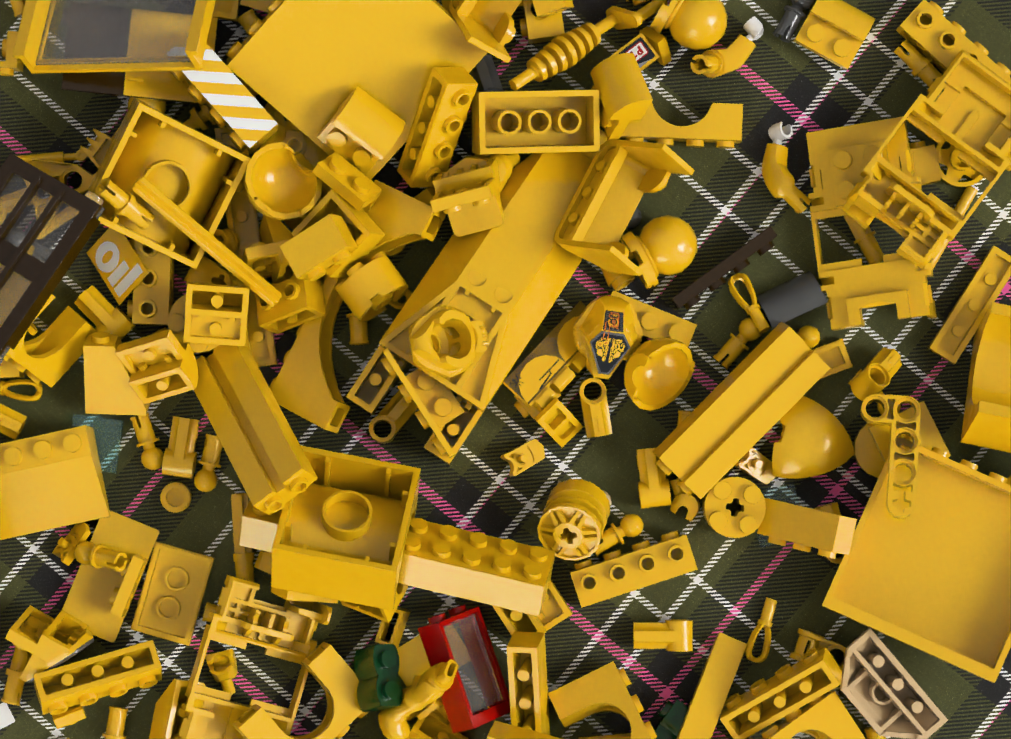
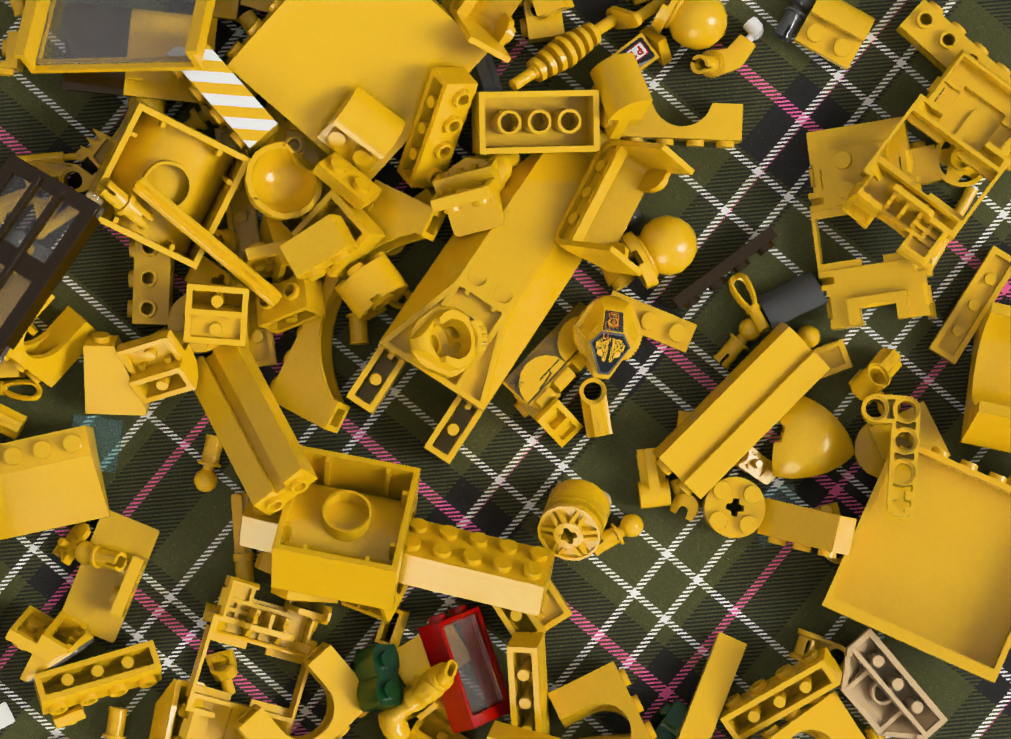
yellow pin [1,647,32,706] -> none
yellow piece [74,285,136,340] -> none
sticker [86,228,149,305] -> none
yellow pin [130,412,164,470] -> none
yellow tile [131,541,215,646] -> none
yellow tile [160,482,192,513] -> none
yellow piece [162,416,200,479] -> none
yellow piece [369,390,418,444] -> none
yellow bracket [380,348,465,458] -> none
yellow piece [500,439,545,477] -> none
yellow brick [569,530,698,608] -> none
yellow cylinder [624,337,695,411] -> none
yellow piece [633,619,693,652] -> none
yellow piece [745,597,777,663] -> none
yellow arm [761,121,811,214] -> none
yellow axle [844,215,884,264] -> none
yellow pin [893,38,942,87] -> none

